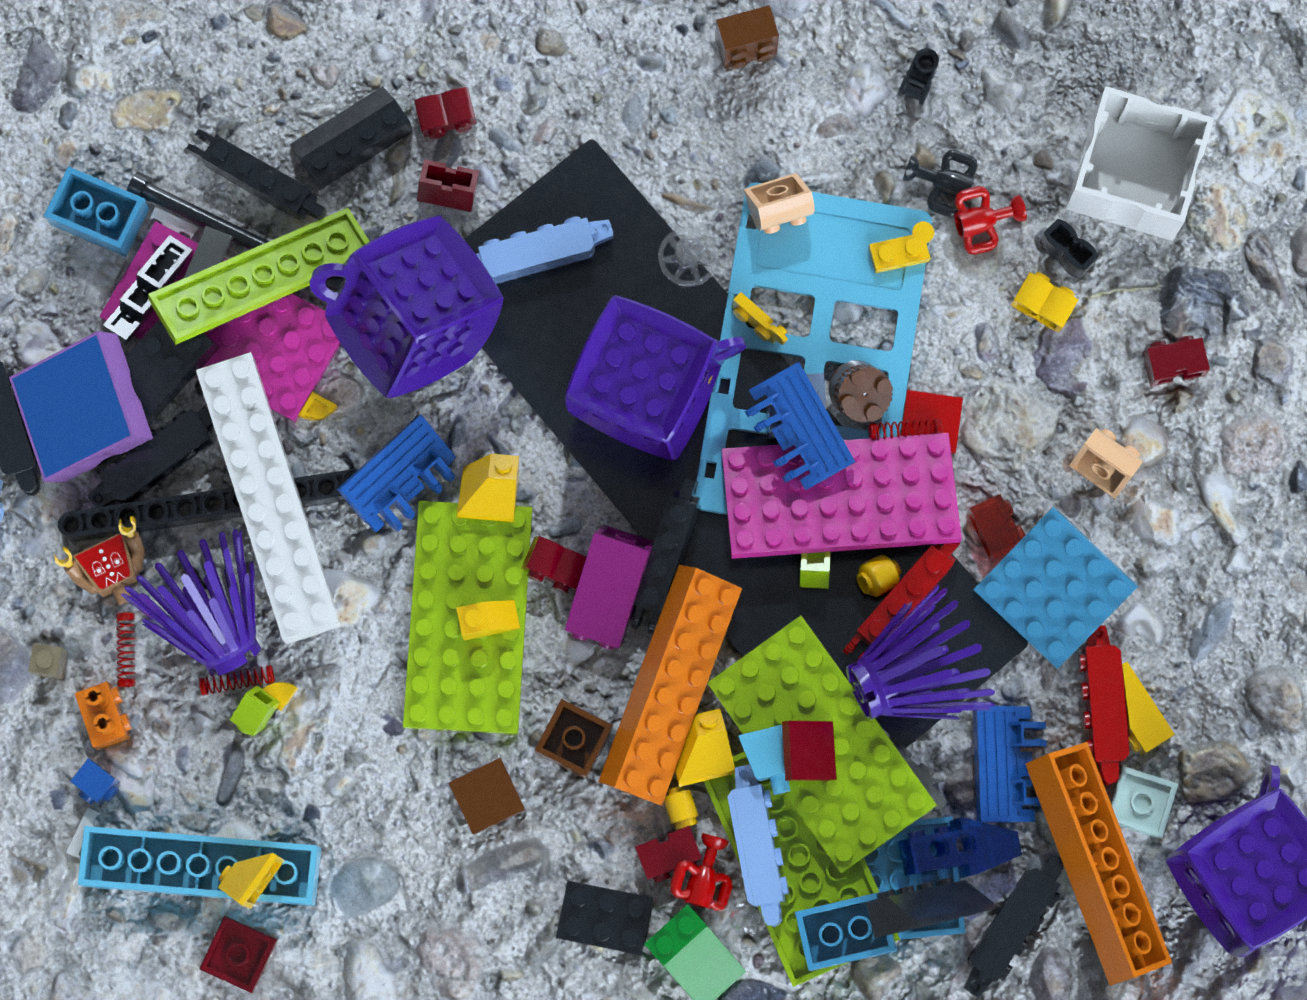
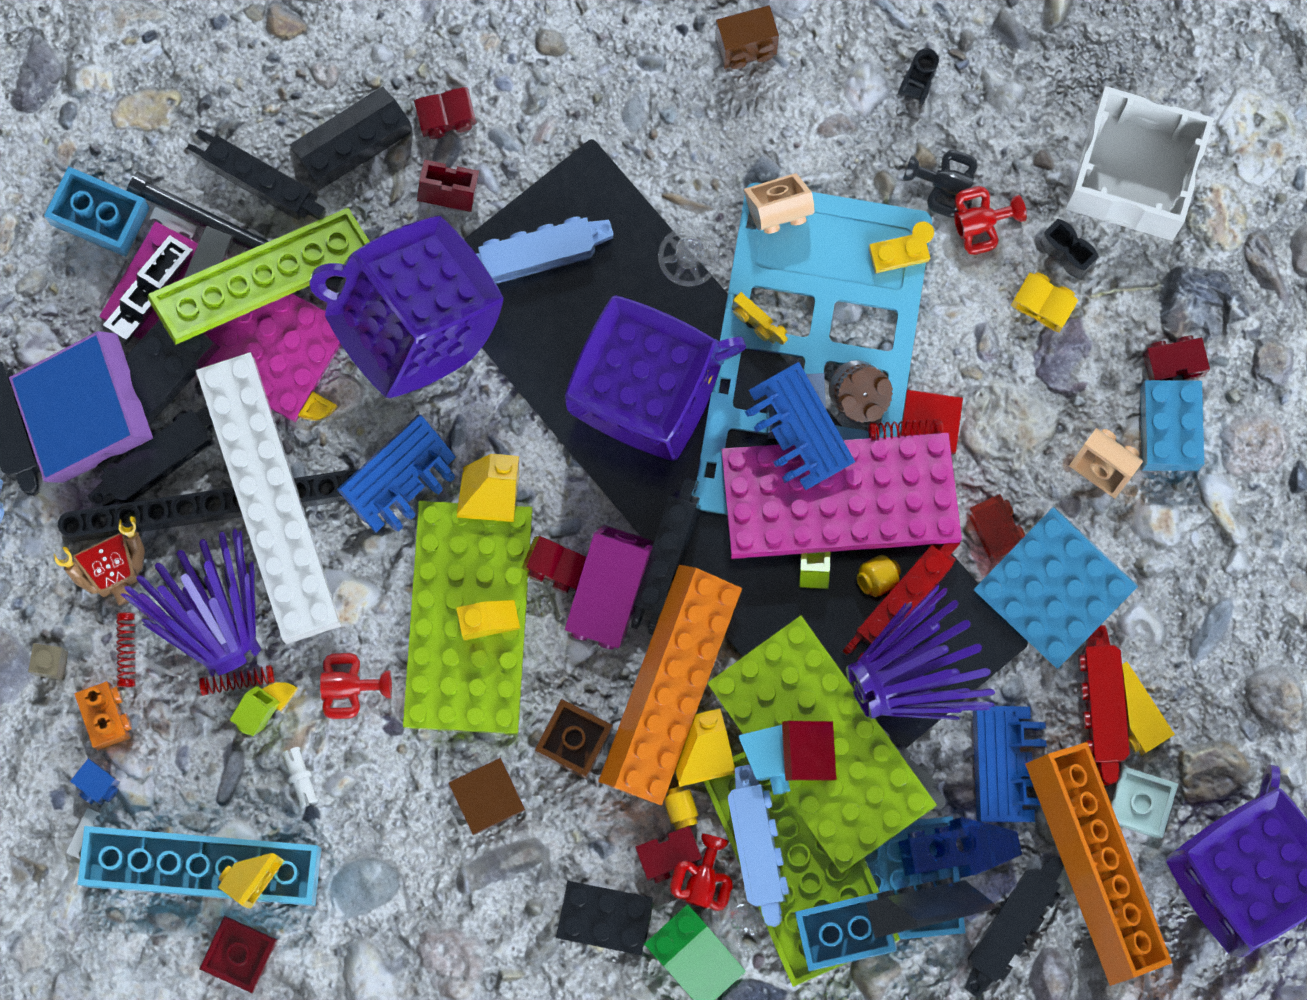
none -> white pin [282,747,318,808]
none -> red piece [320,653,392,719]
none -> dark azure brick [1140,380,1205,471]

